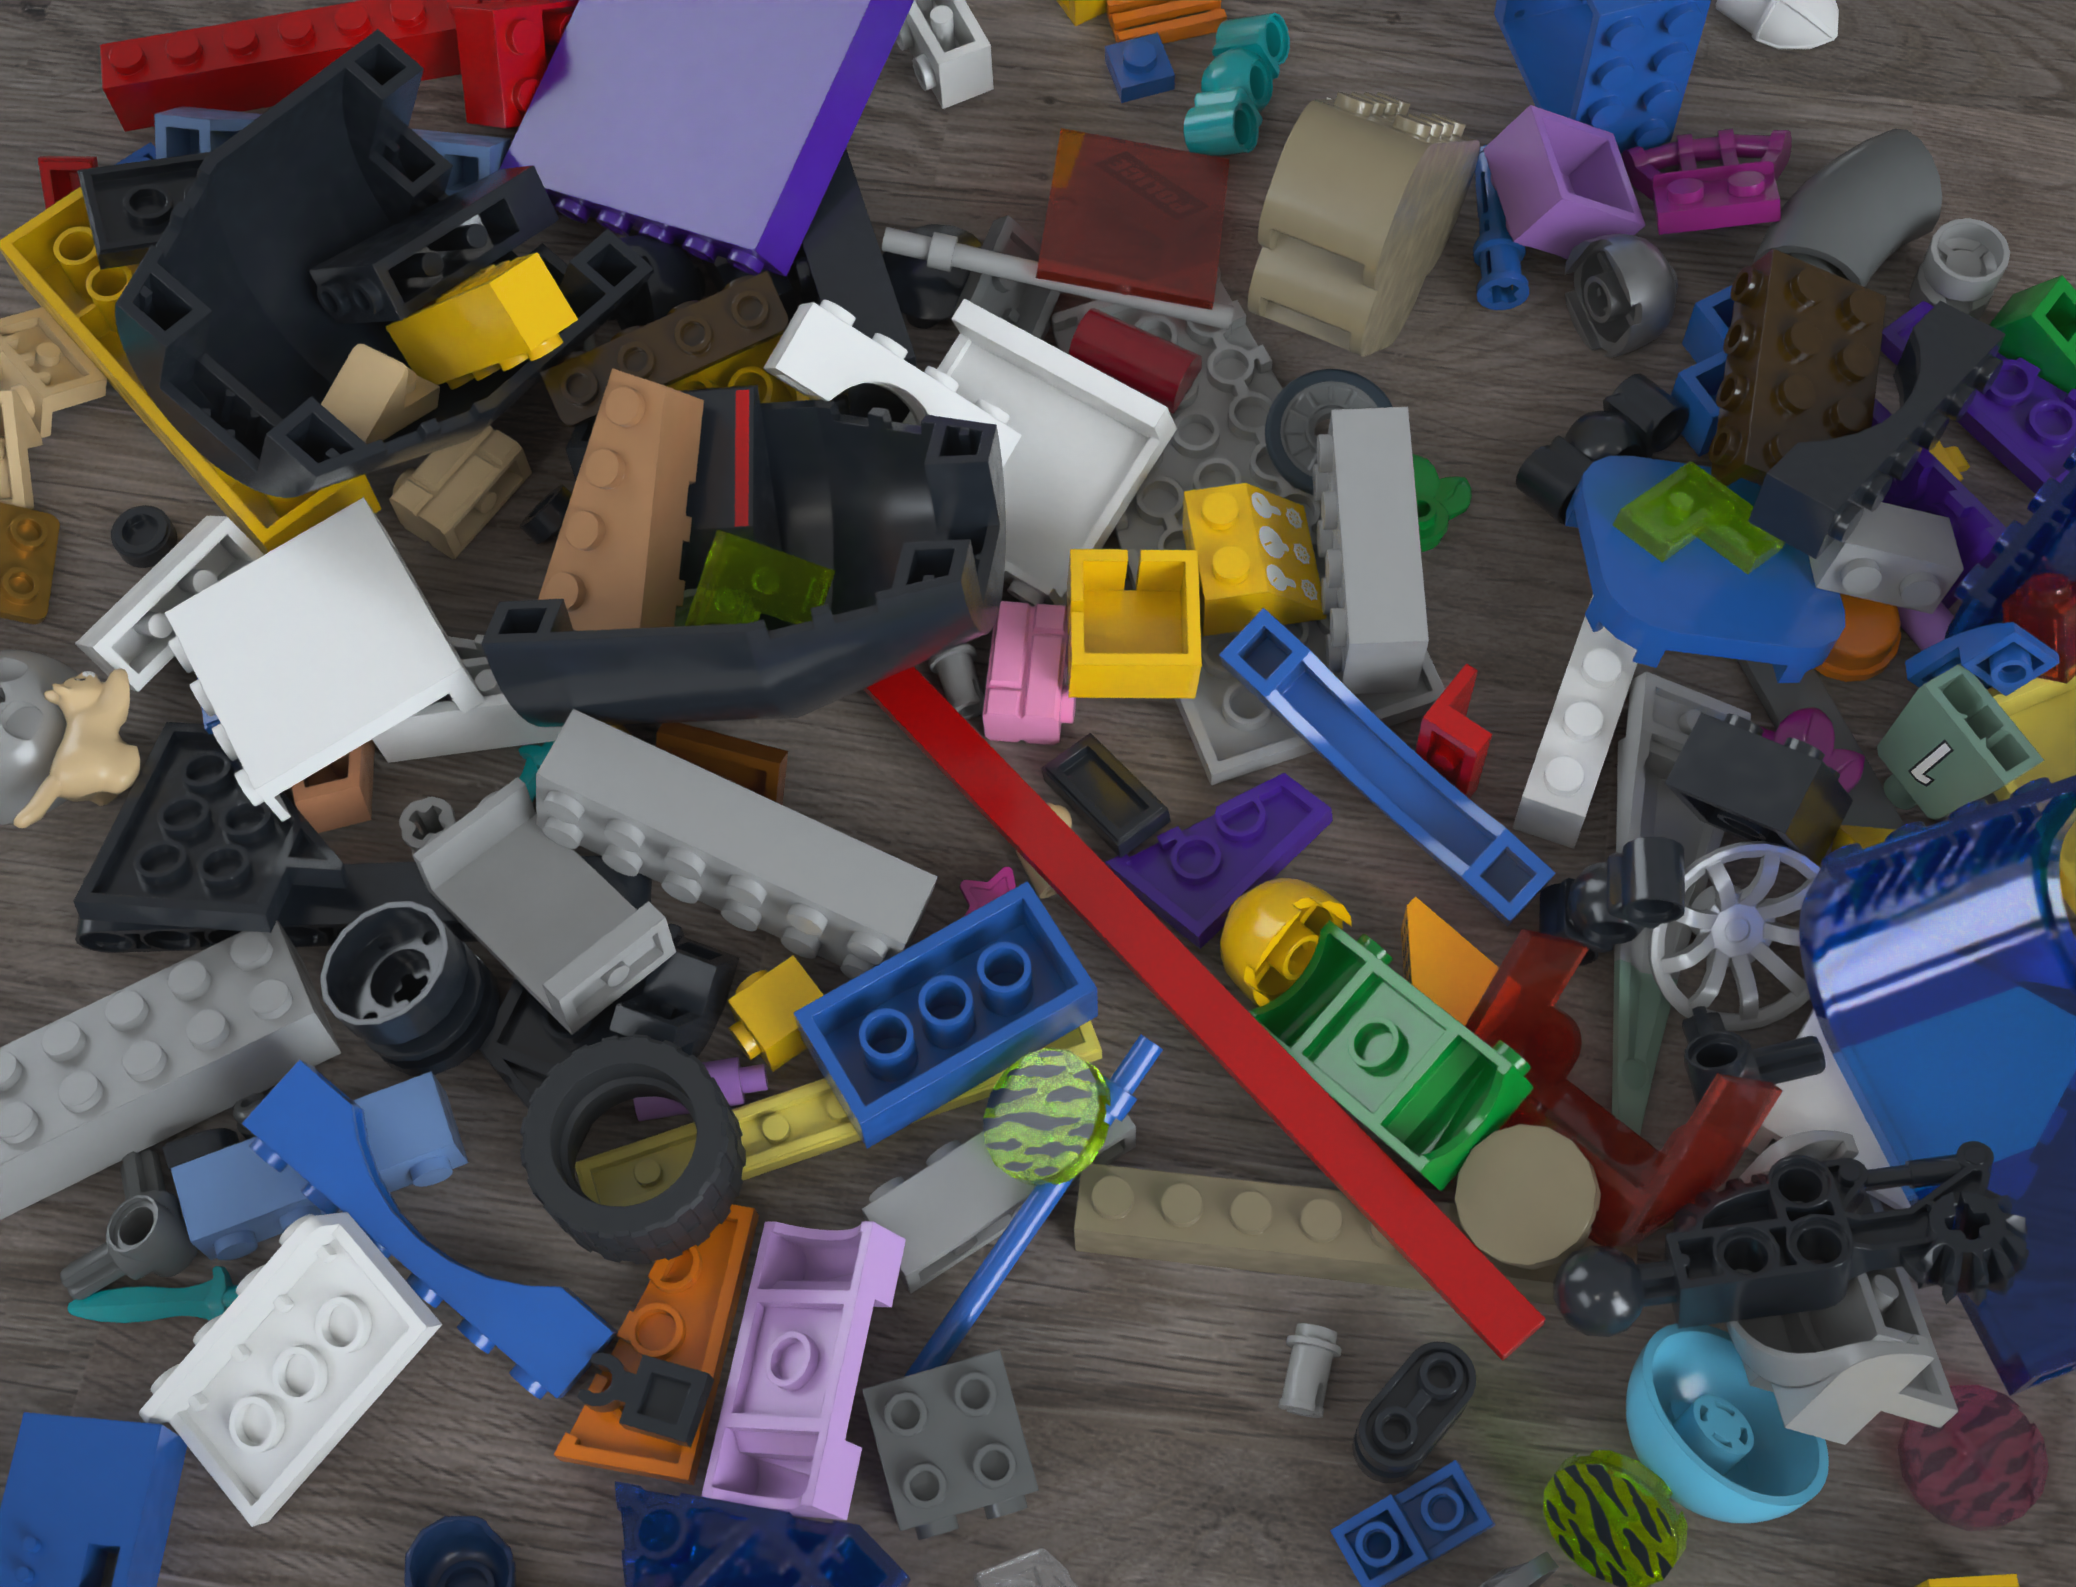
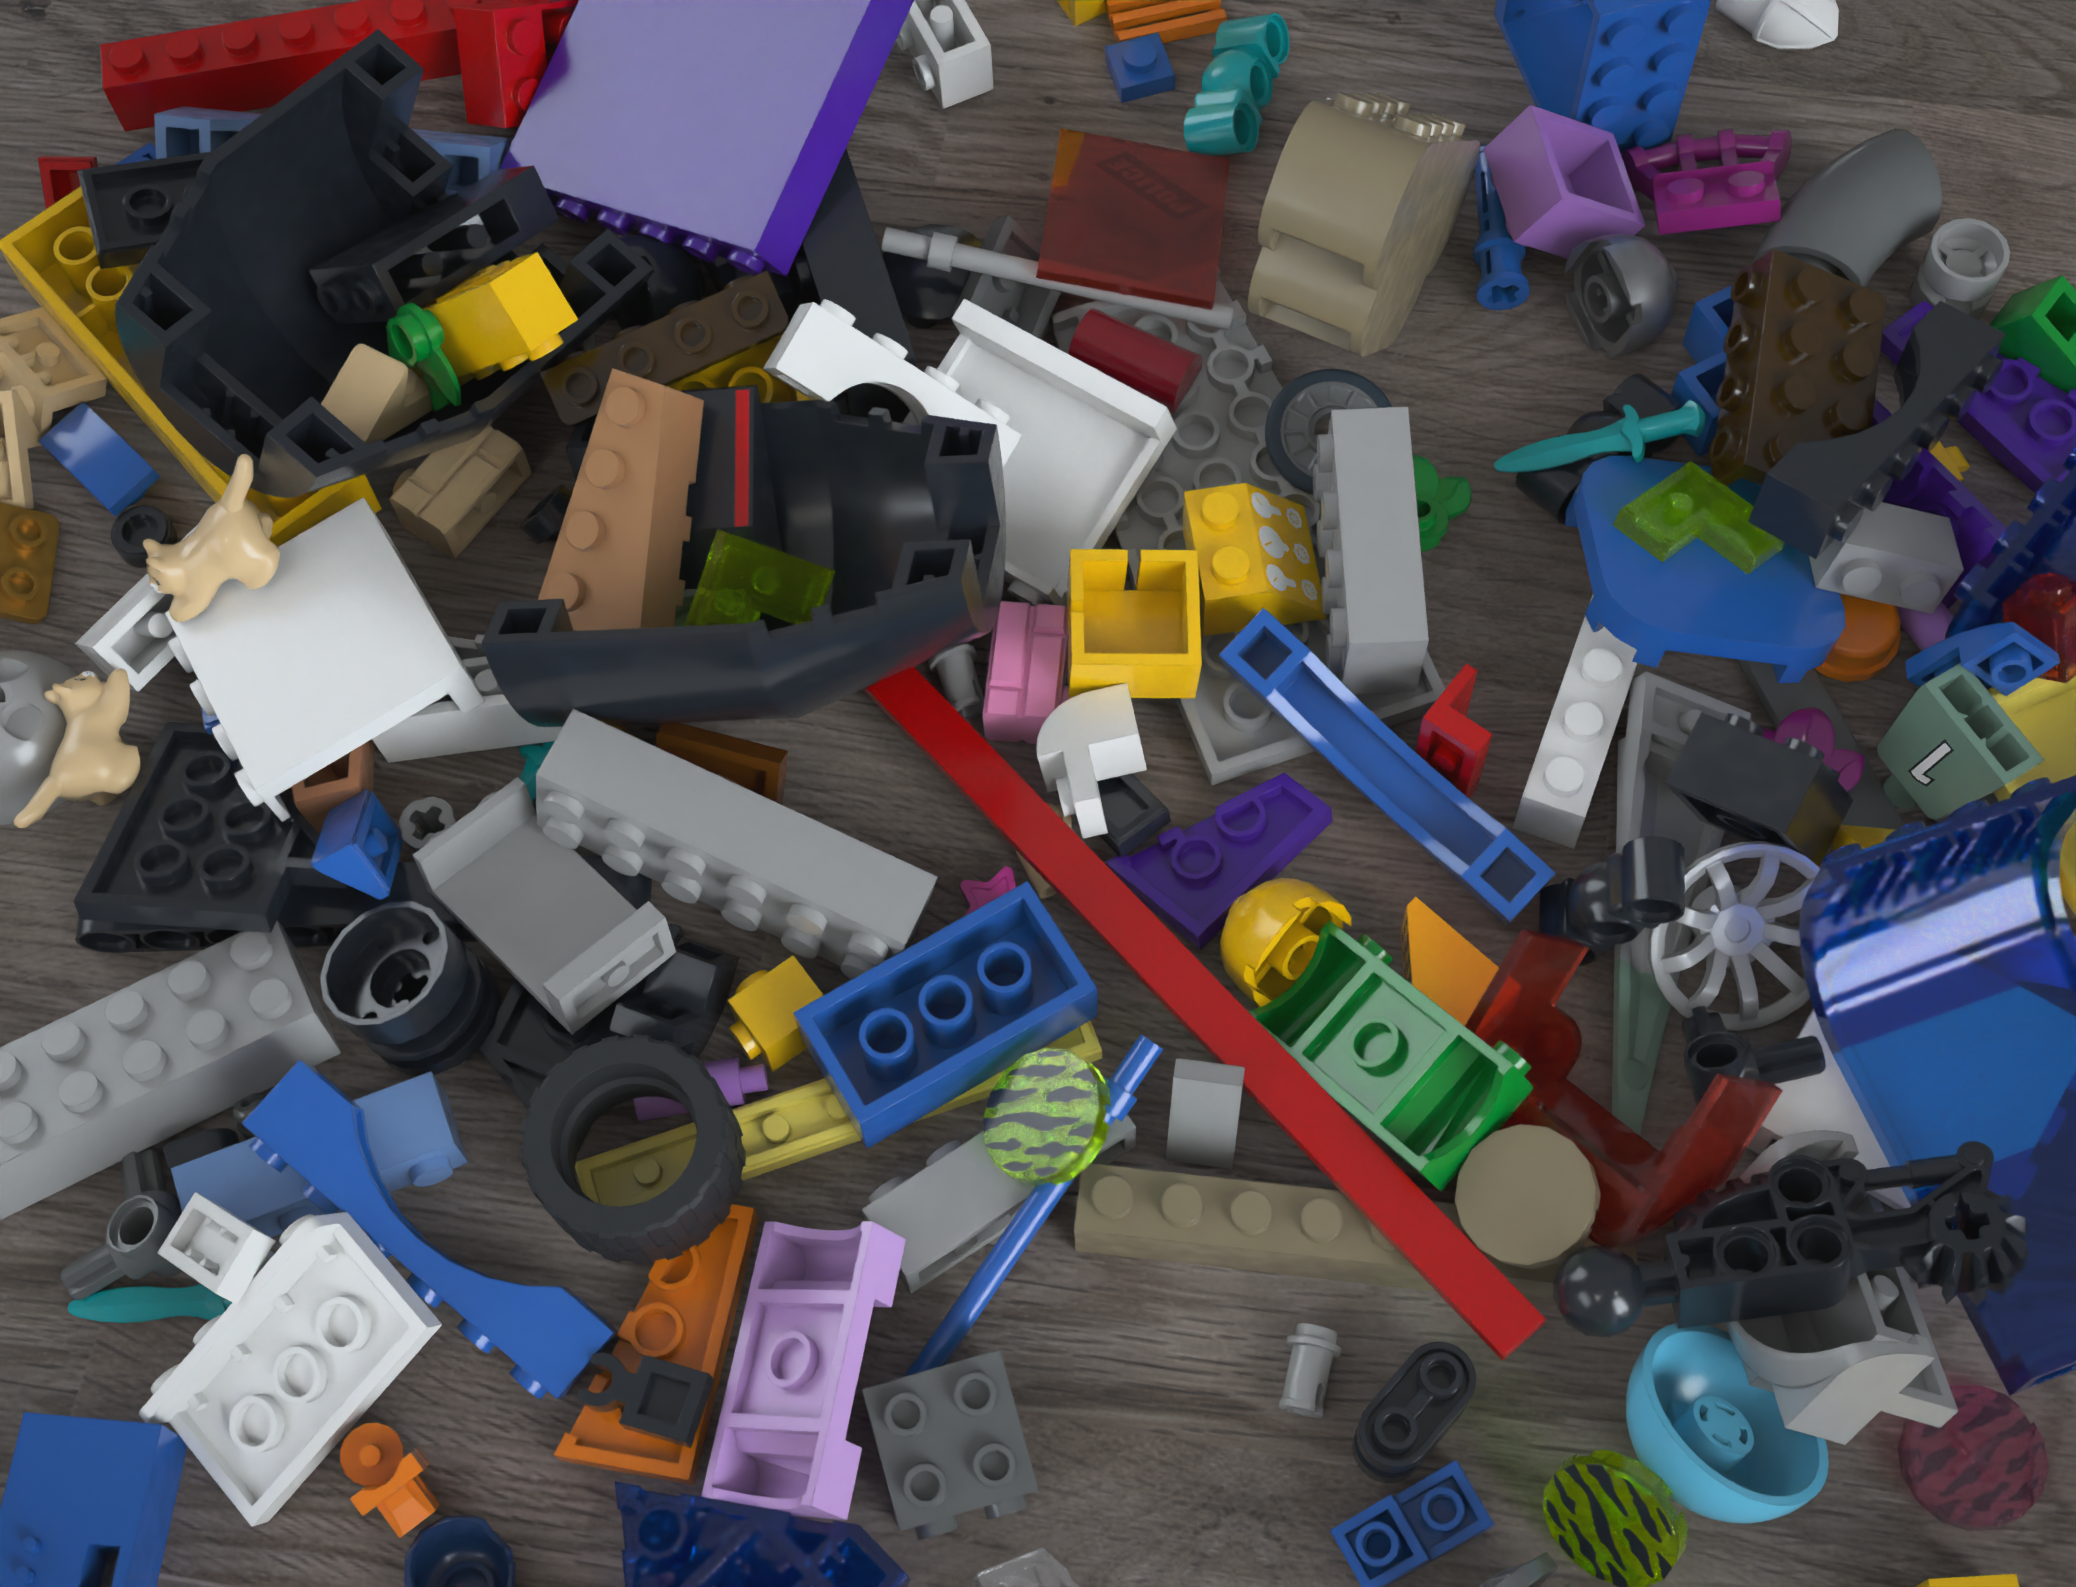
none -> blue slope [38,402,160,517]
none -> tan animal [143,454,280,622]
none -> white tile [157,1192,276,1304]
none -> blue slope [310,789,404,900]
none -> orange hips [340,1422,441,1538]
none -> green plate [386,303,461,411]
none -> white brick [1036,683,1147,839]
none -> light grey tile [1166,1058,1245,1169]
none -> teal sword [1494,400,1706,473]

